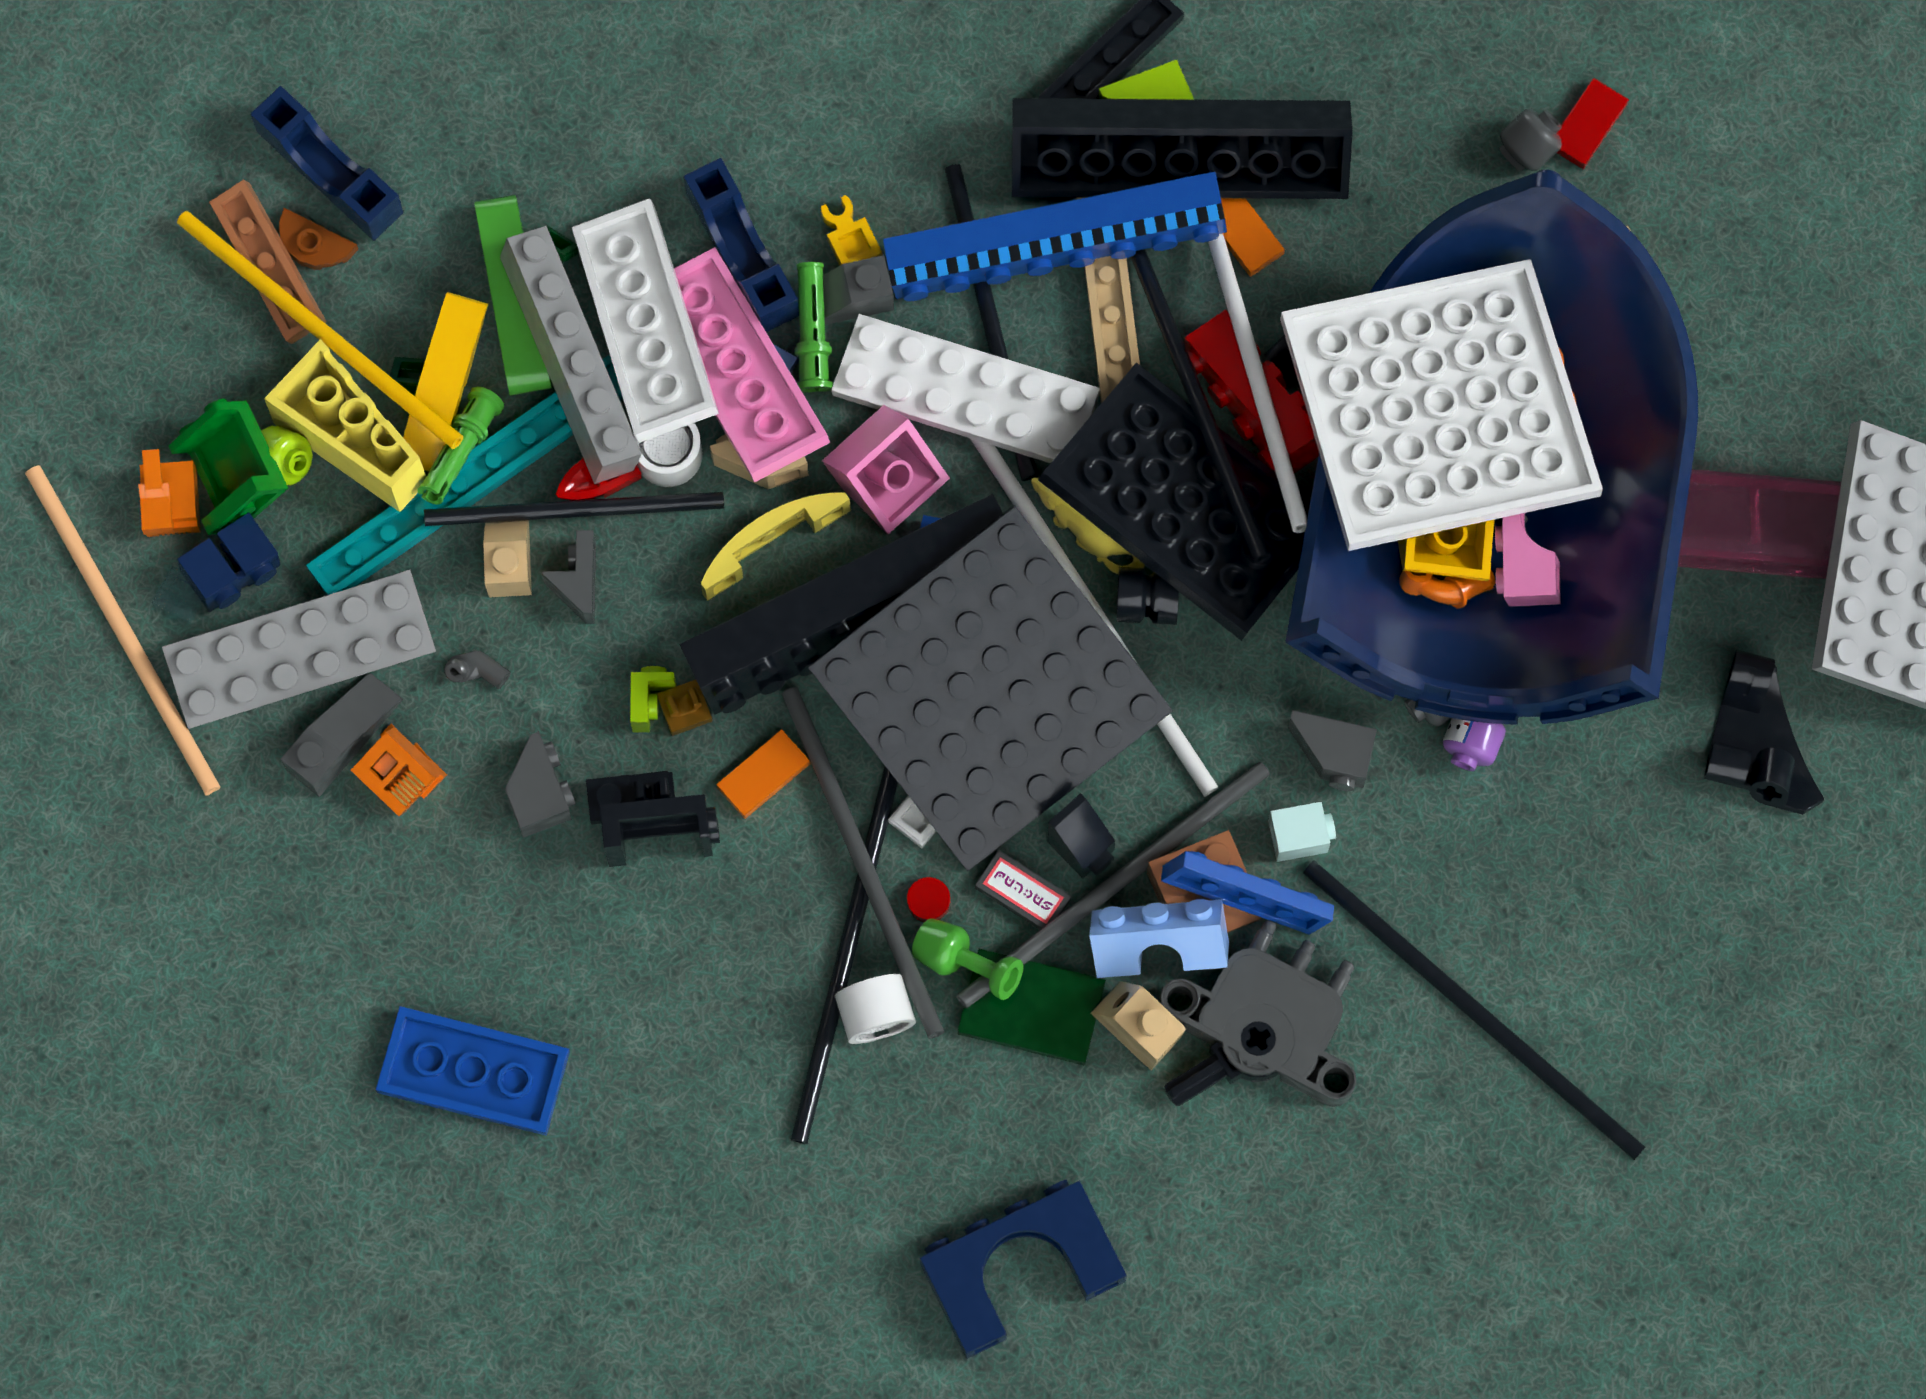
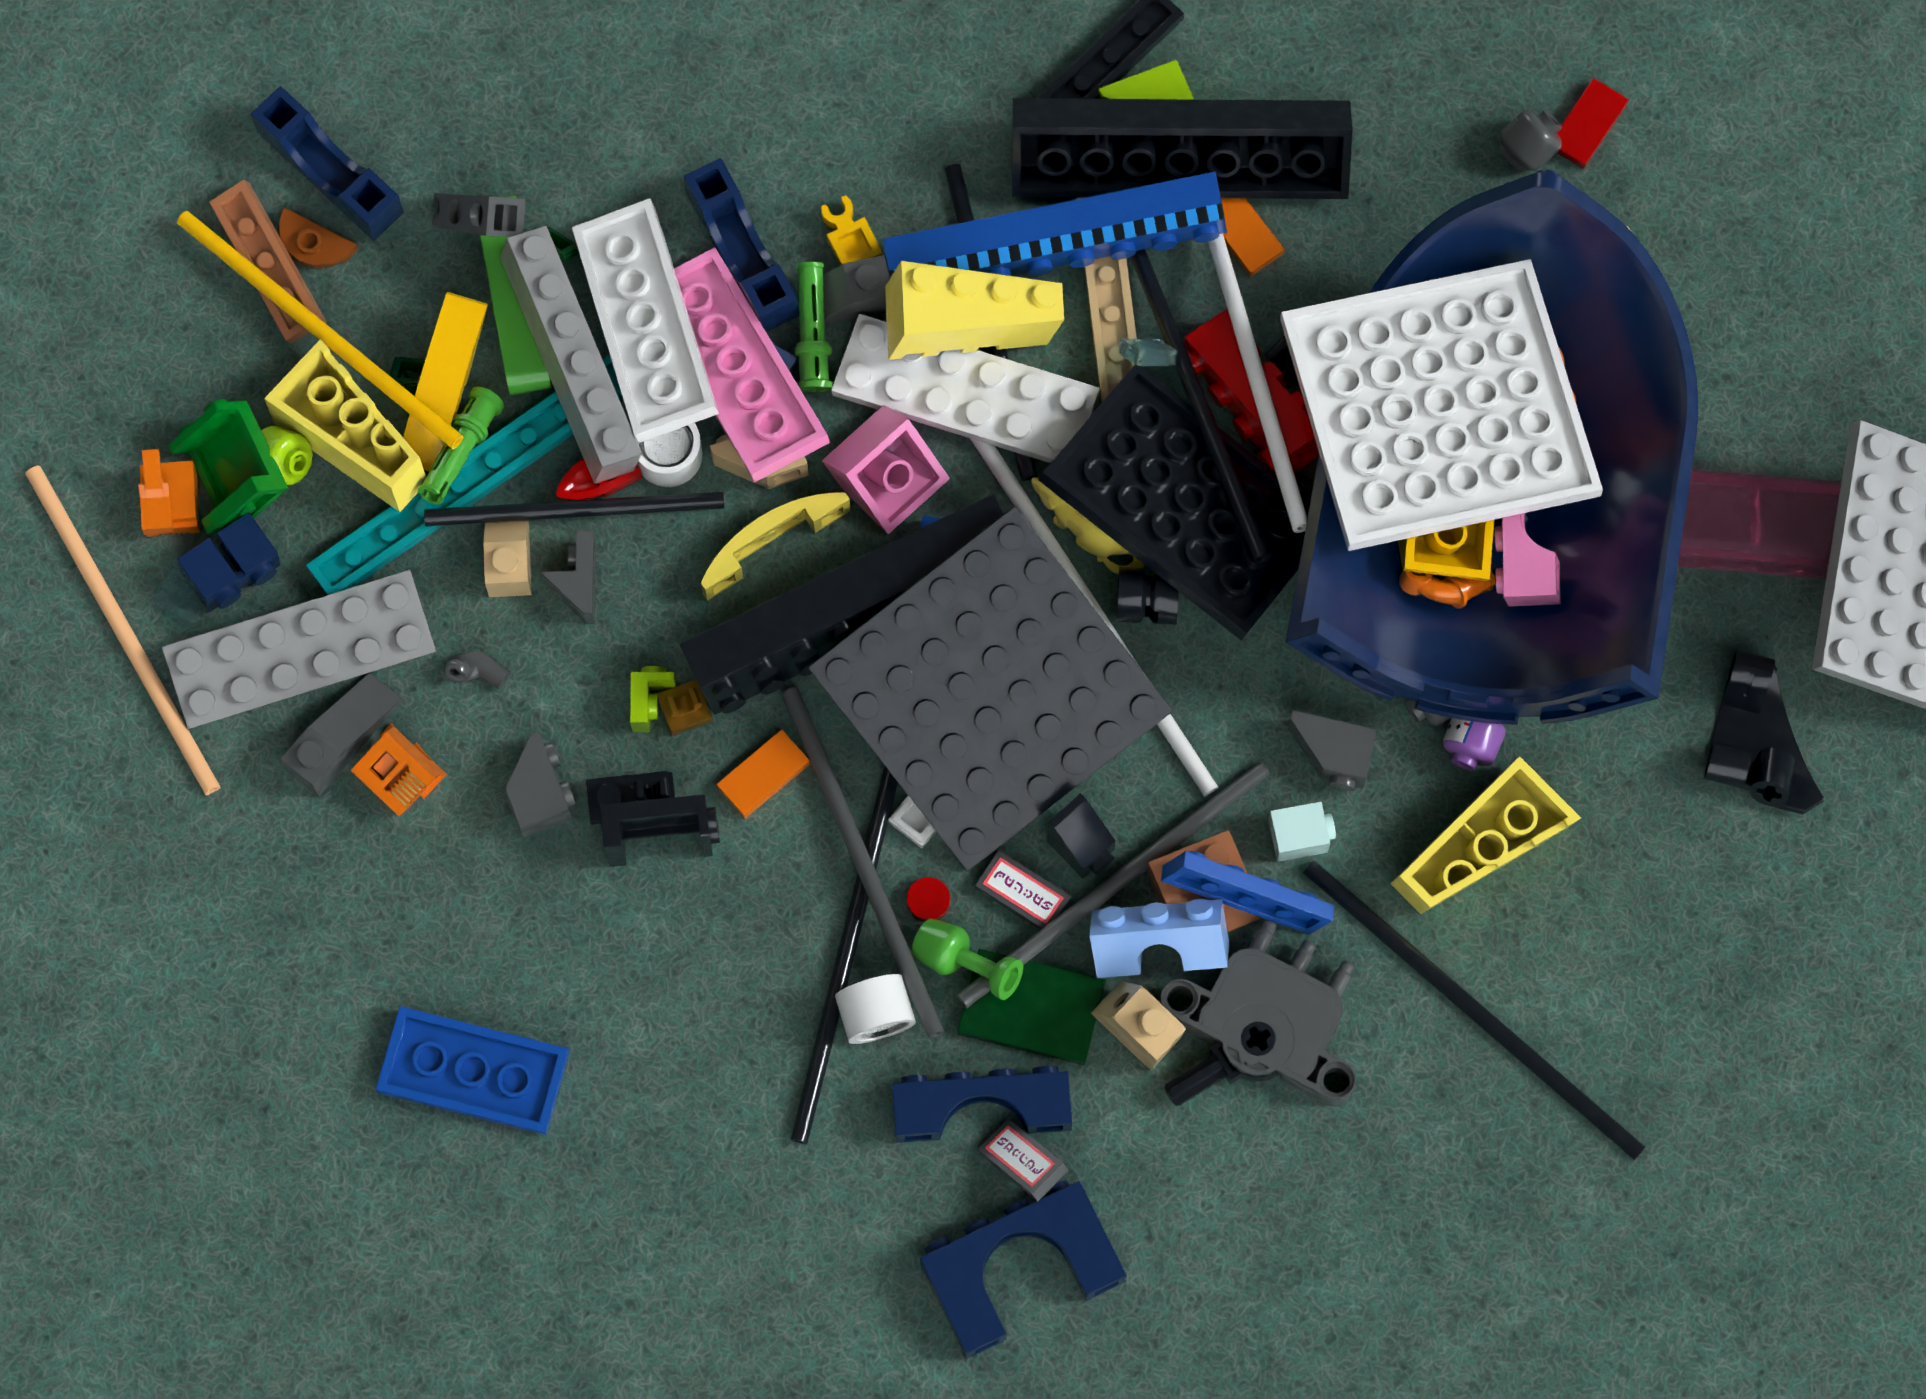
none -> dark grey leg [432,193,525,237]
none -> light yellow wedge [885,261,1064,360]
none -> dark blue arch [892,1066,1072,1143]
none -> tile [978,1119,1069,1202]
none -> clear light blue tile [1119,339,1177,366]
none -> light yellow wedge [1390,756,1581,914]

